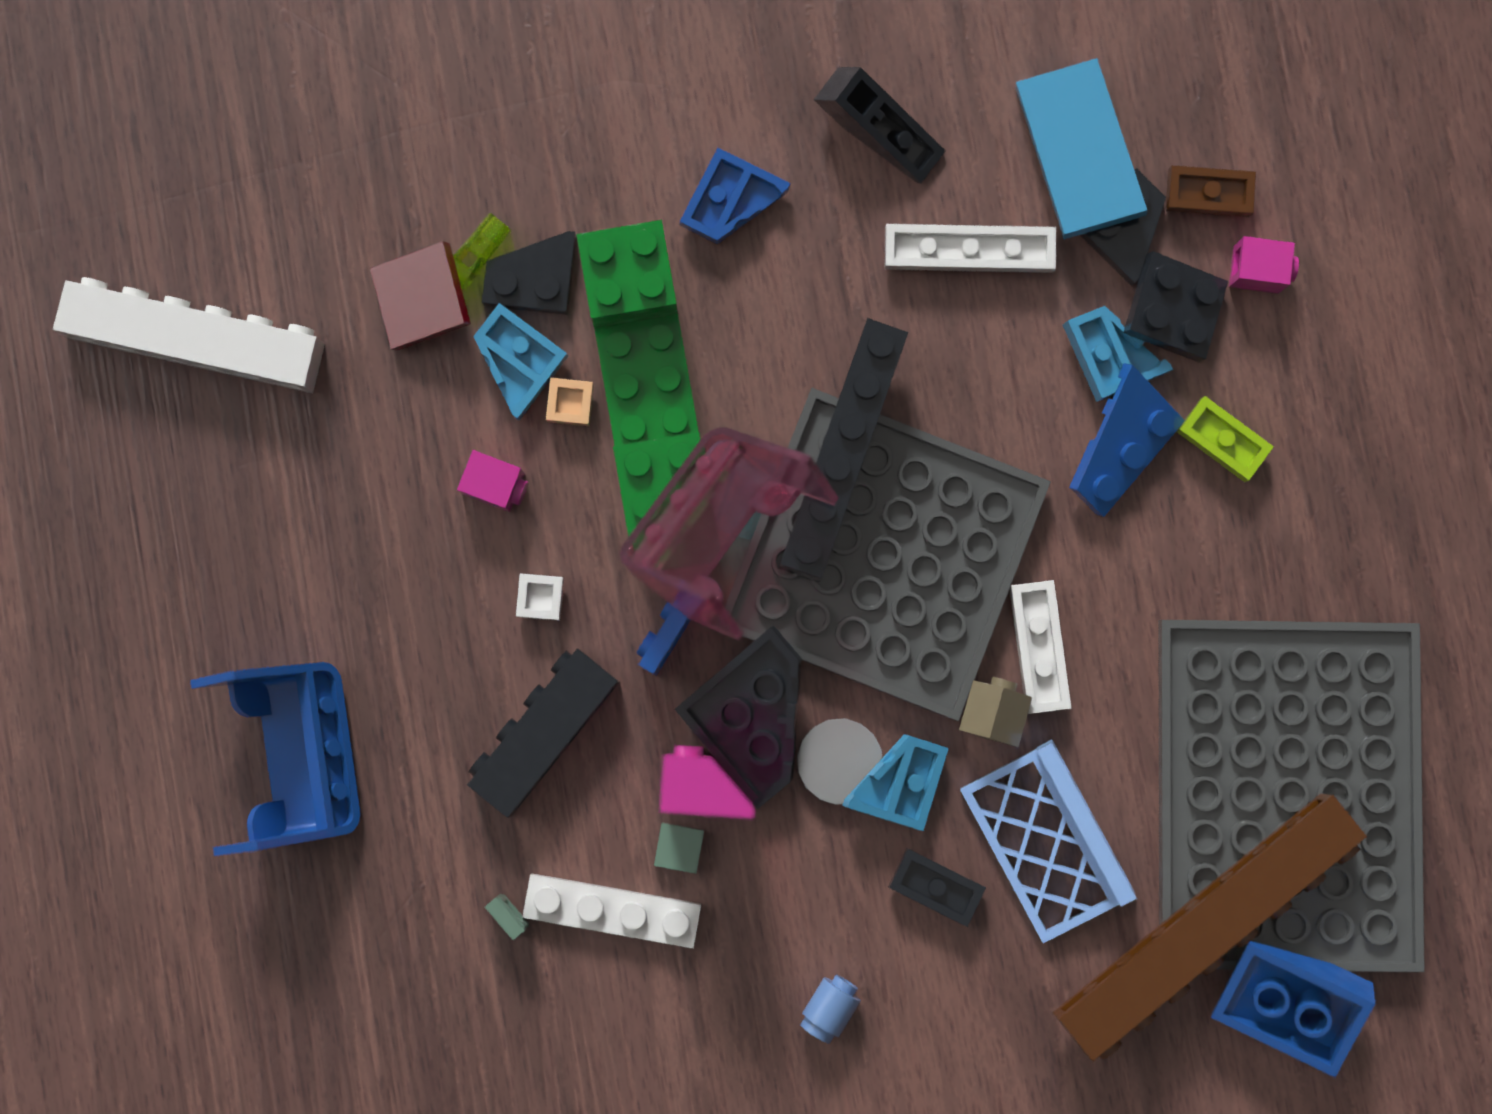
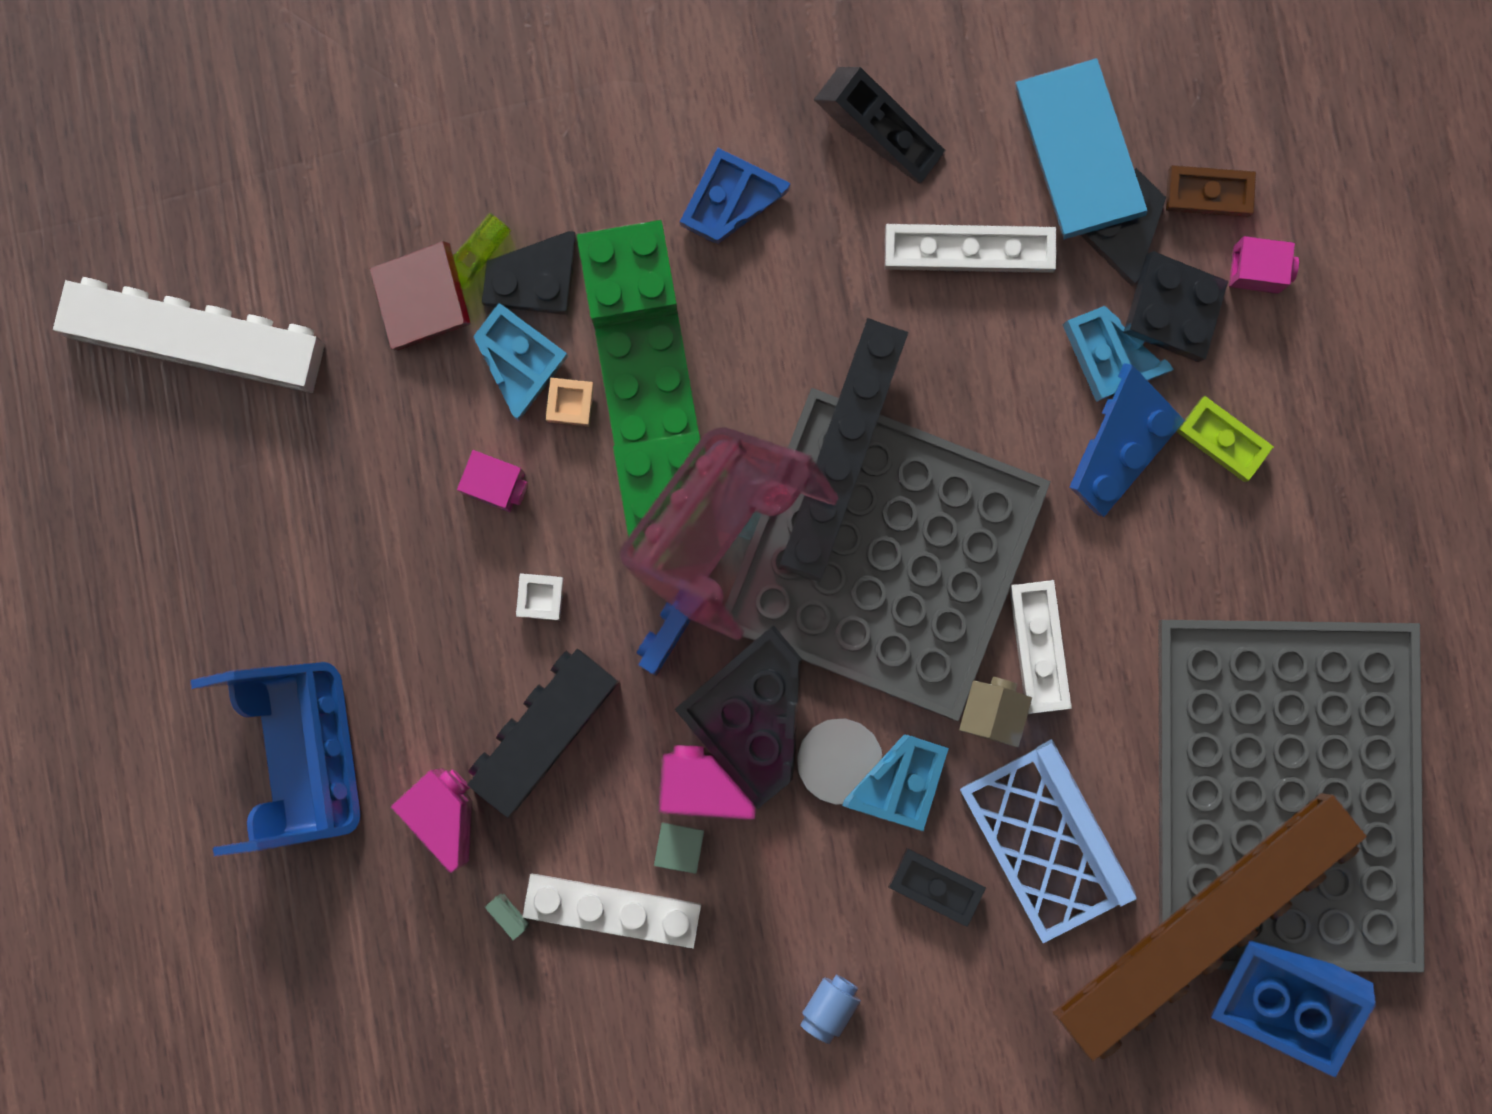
none -> dark pink slope [391,768,472,873]

